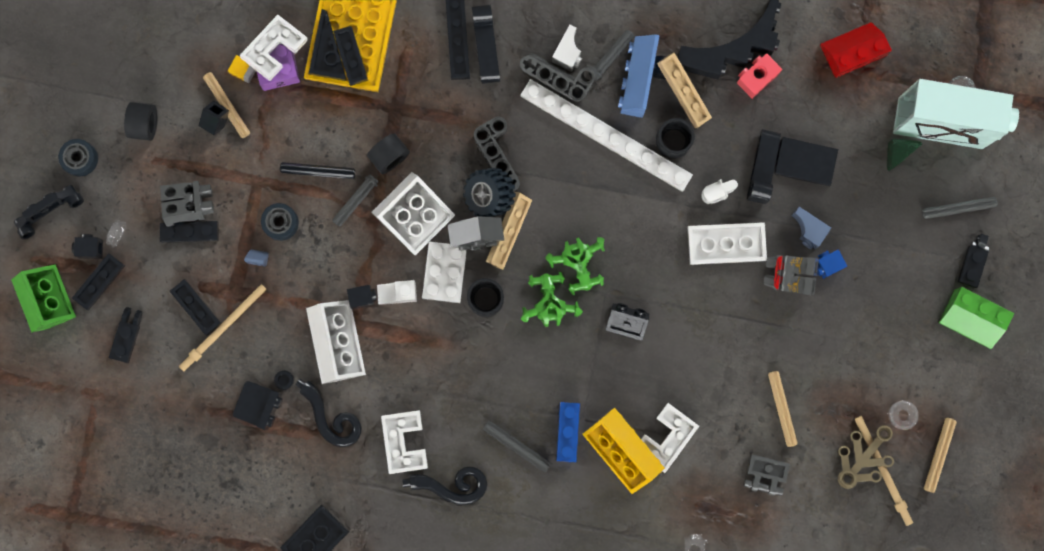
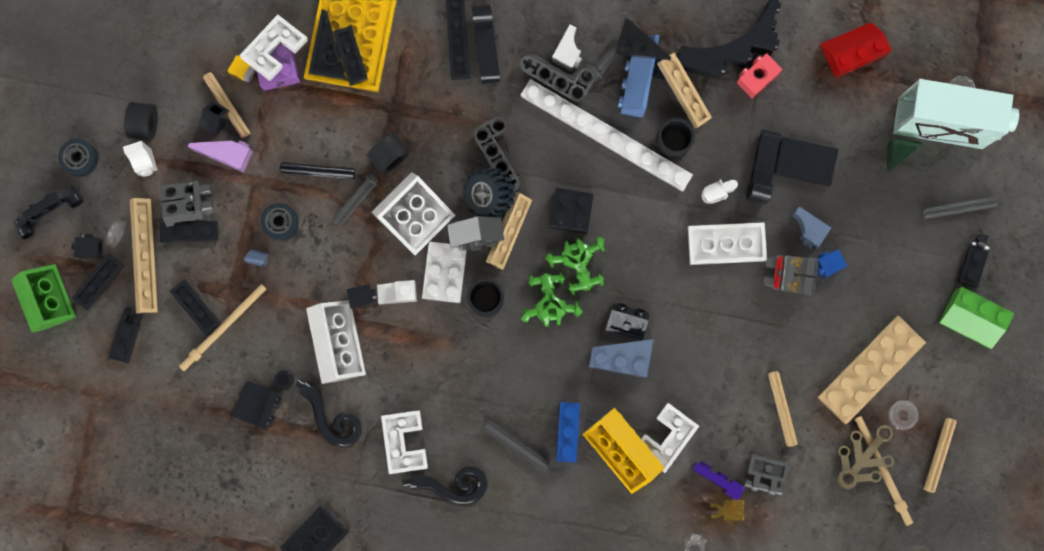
none -> white arch [123,141,158,177]
none -> tan plate [130,198,158,313]
none -> lavender slope [188,141,253,173]
none -> black brick [549,188,594,234]
none -> sand blue wedge [588,339,654,378]
none -> black wing [615,18,671,61]
none -> dark purple plate [691,461,745,501]
none -> clear yellow plate [709,500,744,521]
none -> tan plate [818,316,926,424]

